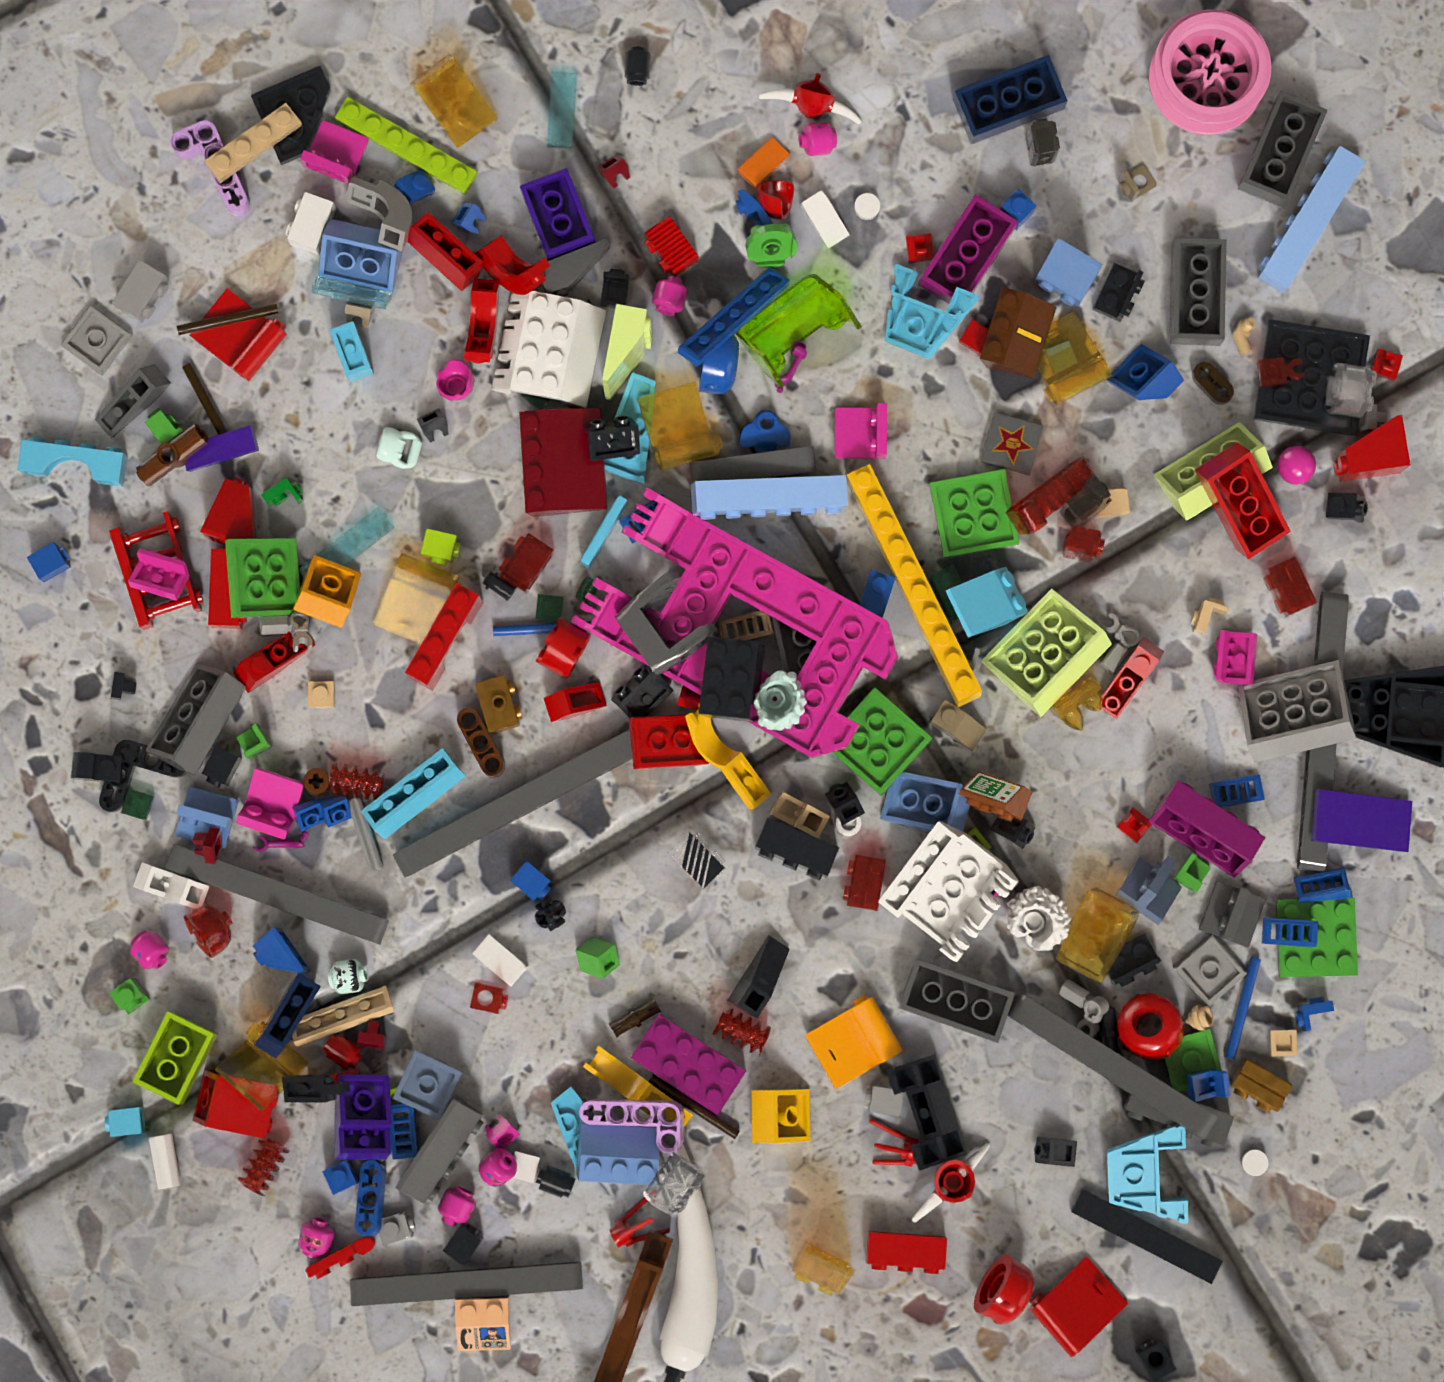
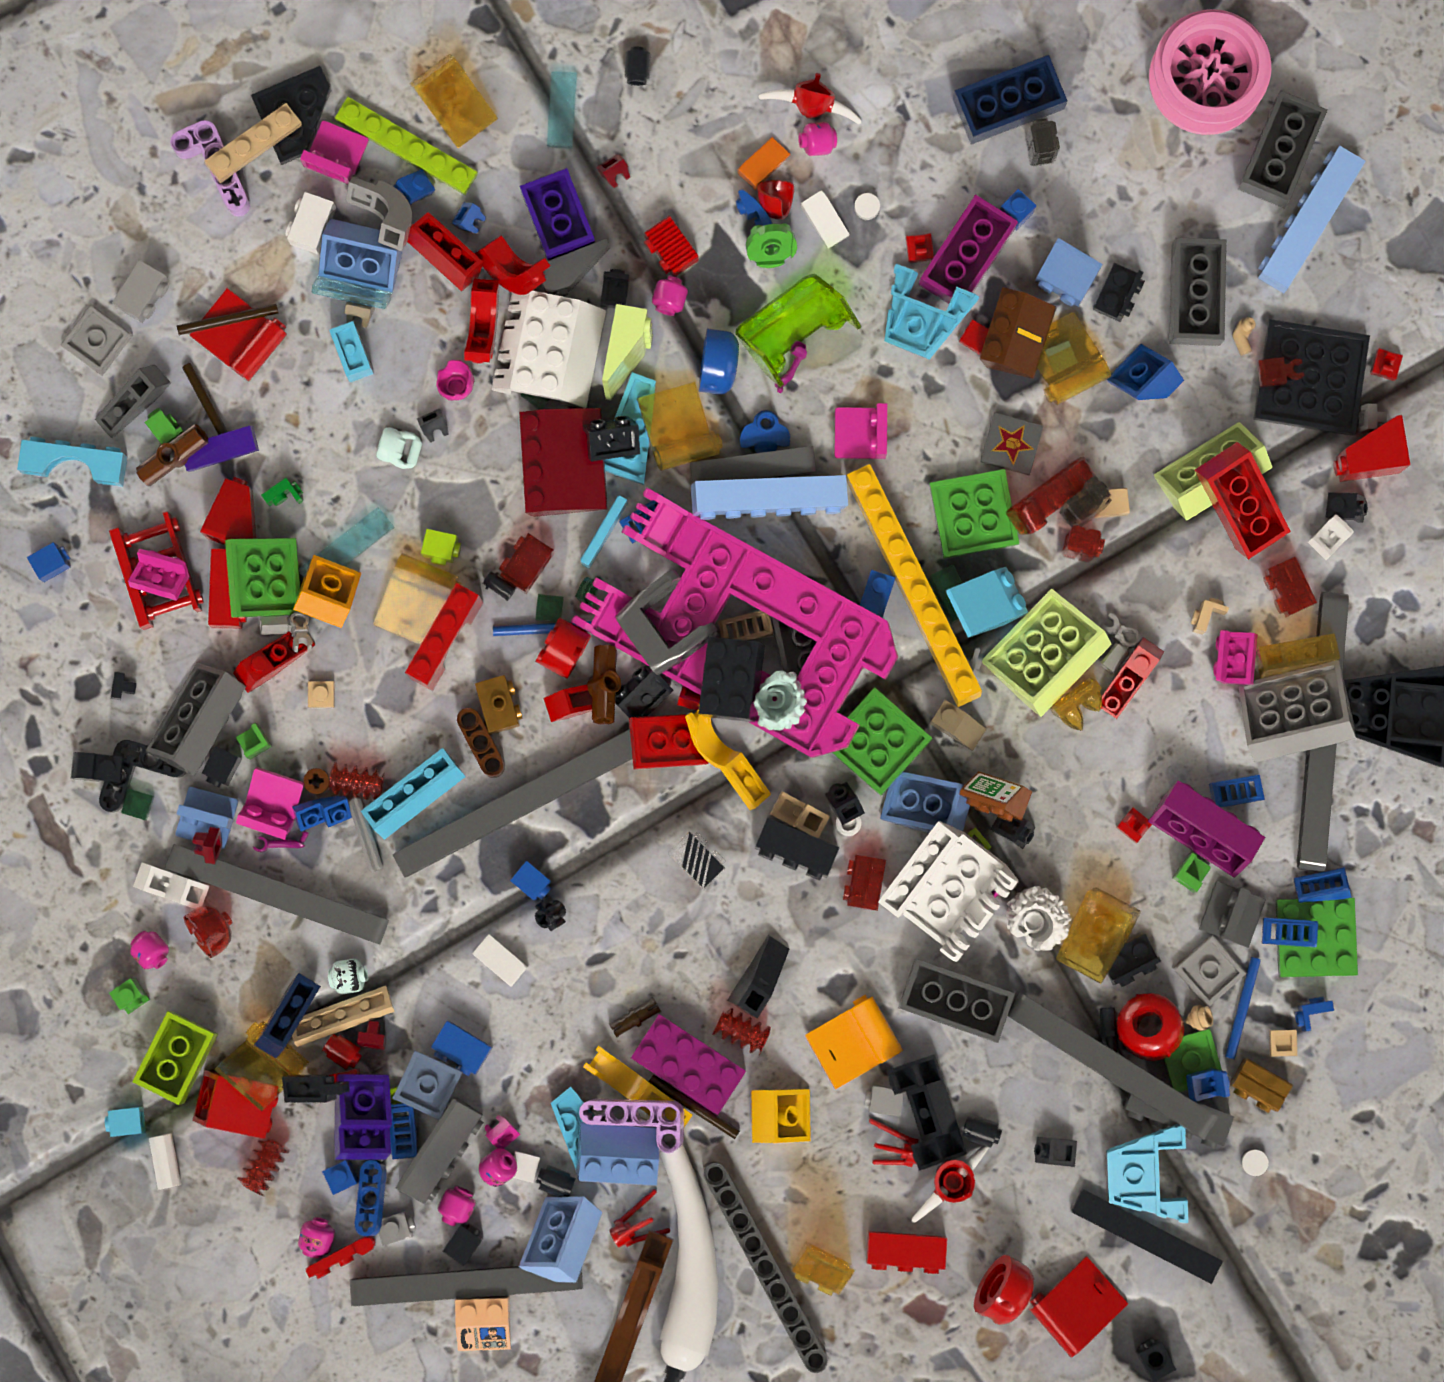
blue slope [253,927,311,974] -> none
clear red bracket [470,983,509,1014] -> none
bright green panel [575,937,620,979] -> none
clear brick [643,1152,705,1218] -> none
blue tile [677,267,790,367] -> none
light grey bar [1059,980,1109,1037] -> none
sand blue bracket [1116,856,1182,925] -> none
dark tan bracket [1118,165,1157,202] -> none
dark brown beam [1192,362,1234,405] -> none
dark pink hair [1277,446,1316,485] -> none
dark purple tile [1311,789,1413,852] -> none
clear brick [1326,363,1377,418] -> none
none -> blue brick [431,1021,493,1076]
none -> light blue slope [519,1197,602,1282]
none -> reddish brown piece [587,645,621,725]
none -> dark grey beam [704,1162,828,1373]
none -> black brick [962,1115,1002,1148]
none -> clear yellow slope [1256,633,1340,679]
none -> white bracket [1308,515,1354,560]

